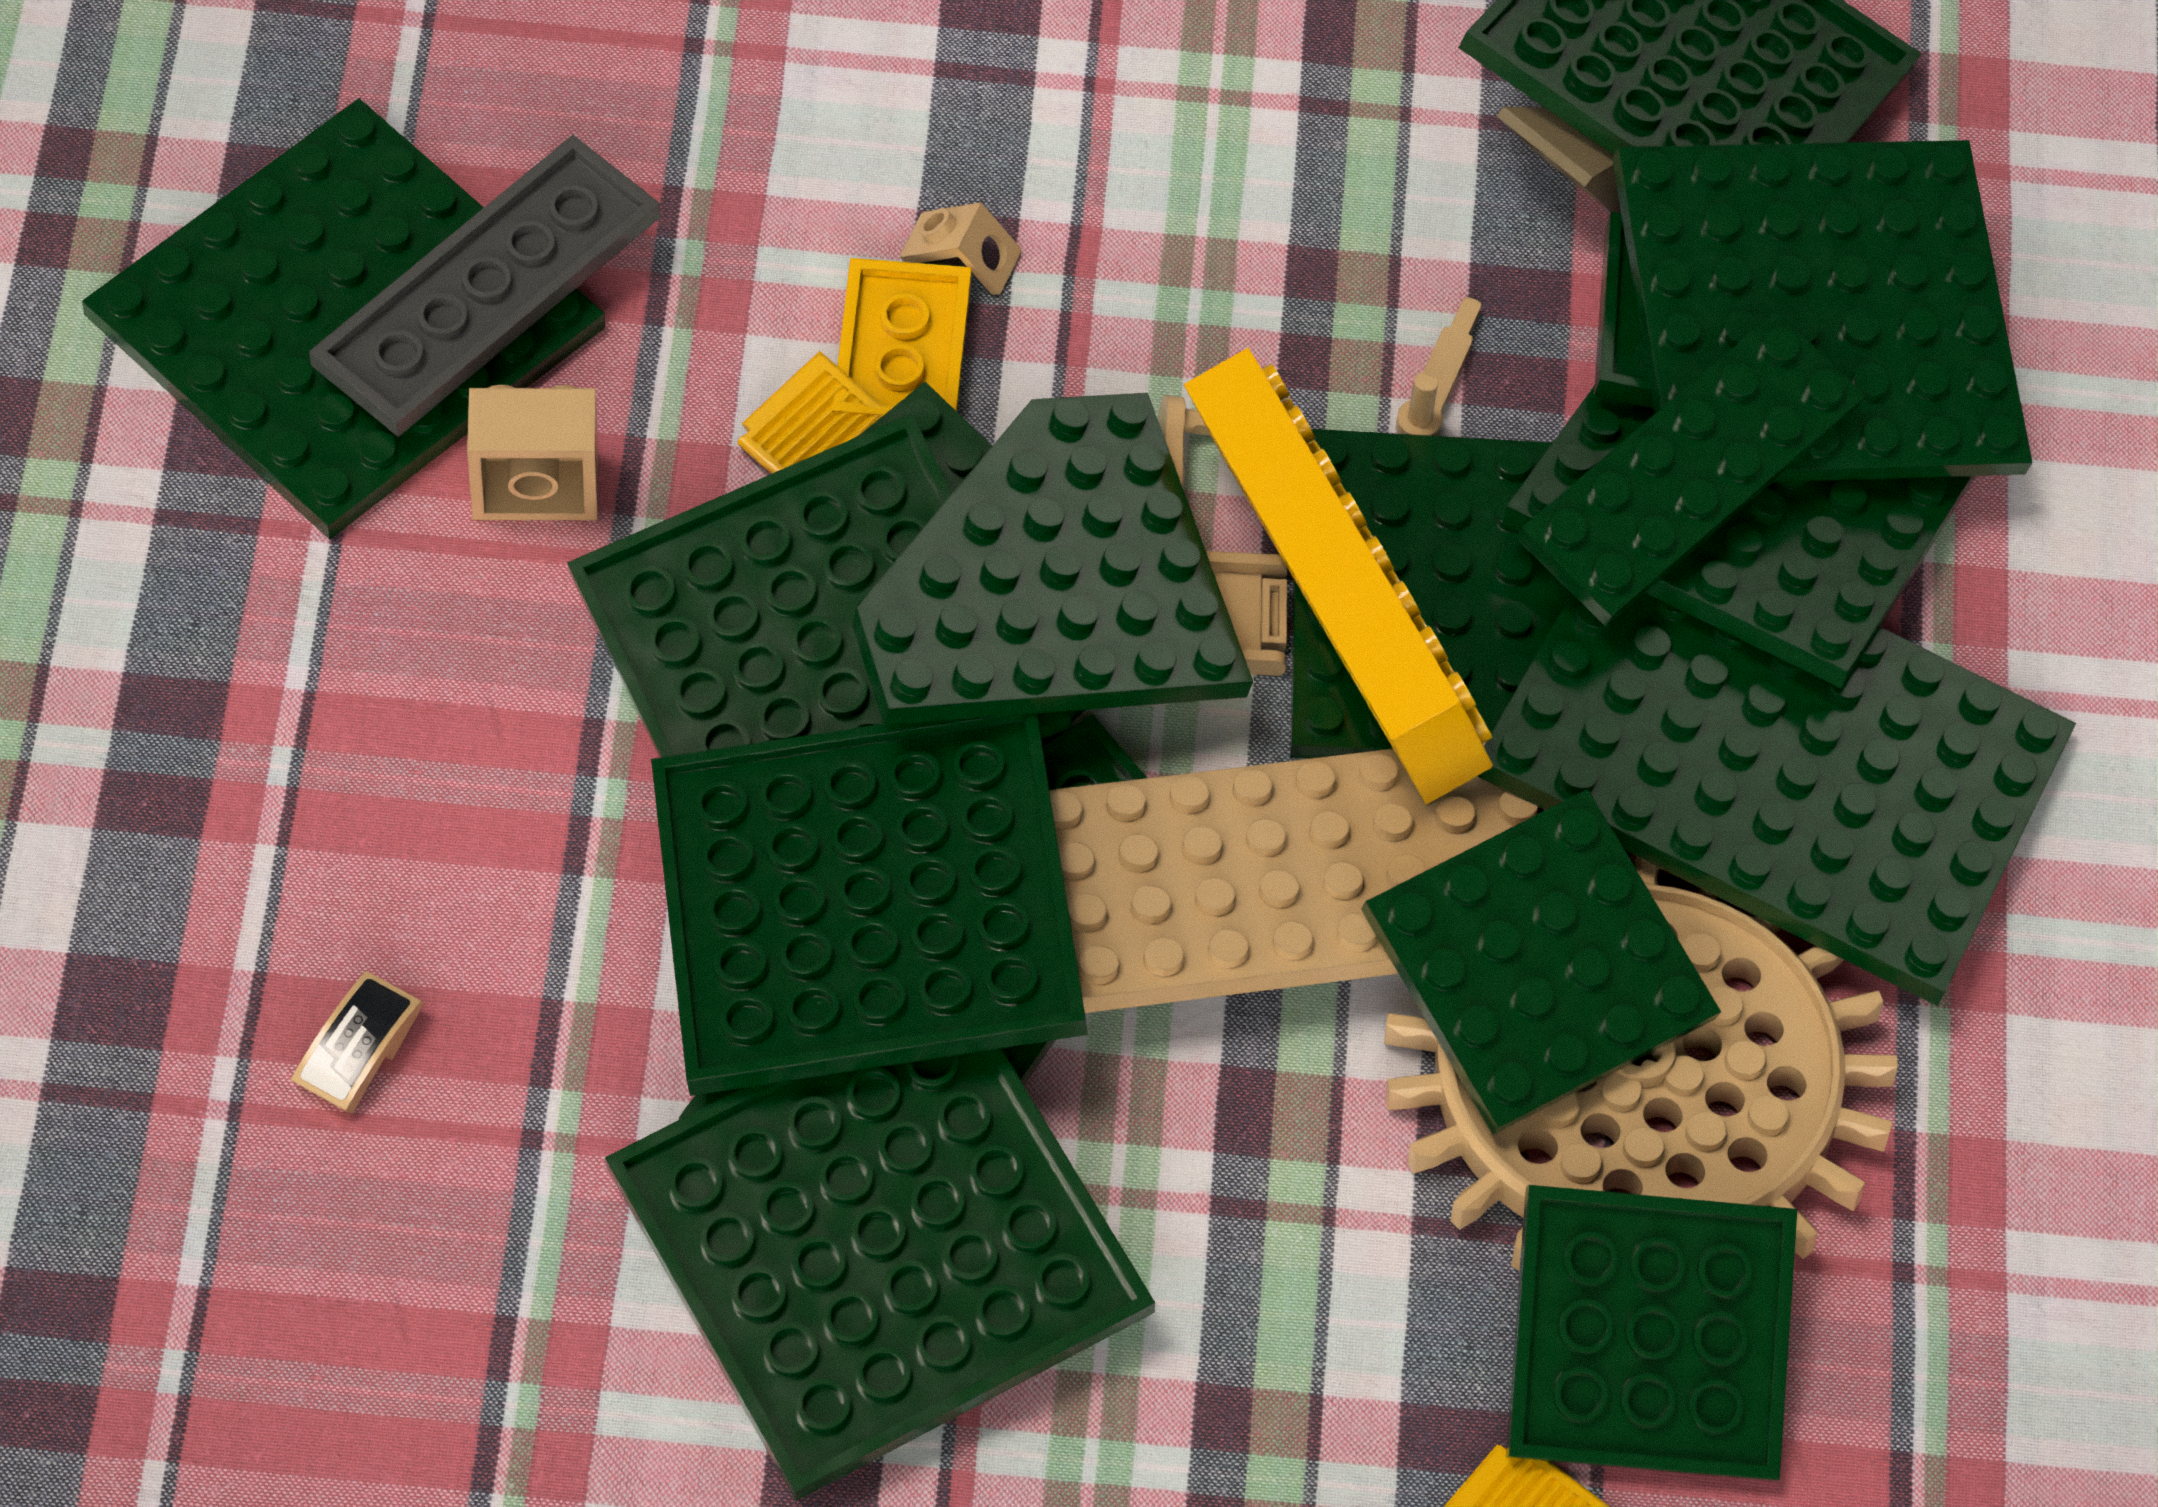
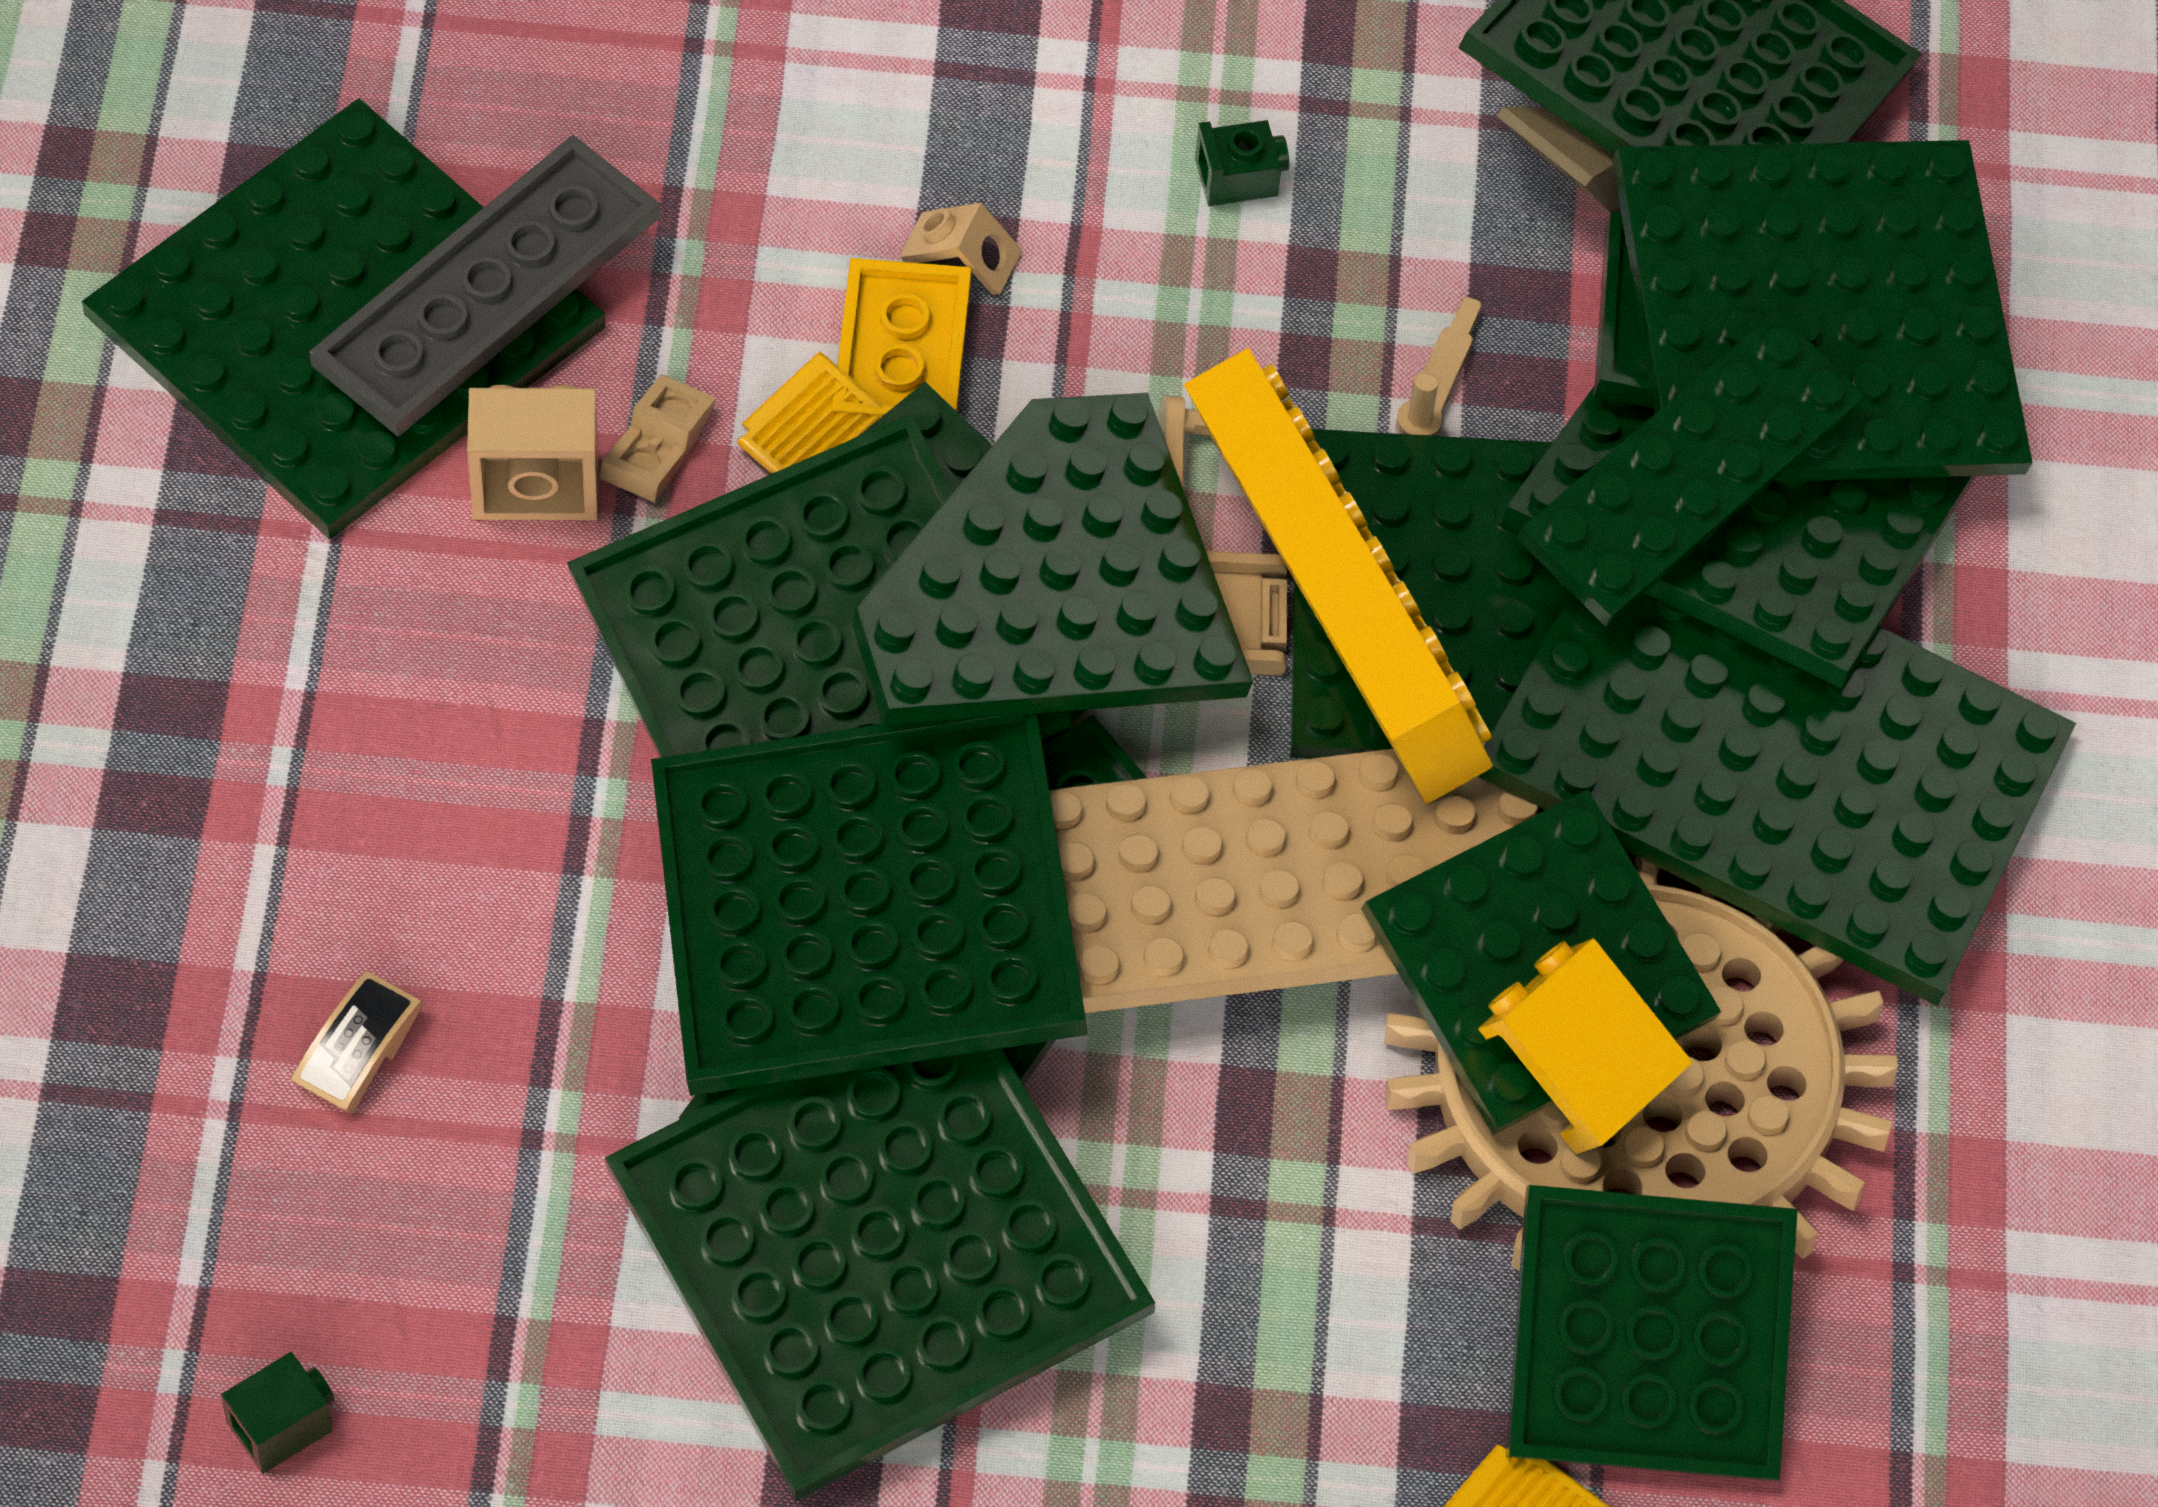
none -> dark green brick [221,1351,335,1474]
none -> tan slope [600,374,716,503]
none -> dark green brick [1195,120,1289,206]
none -> yellow panel [1478,938,1693,1154]

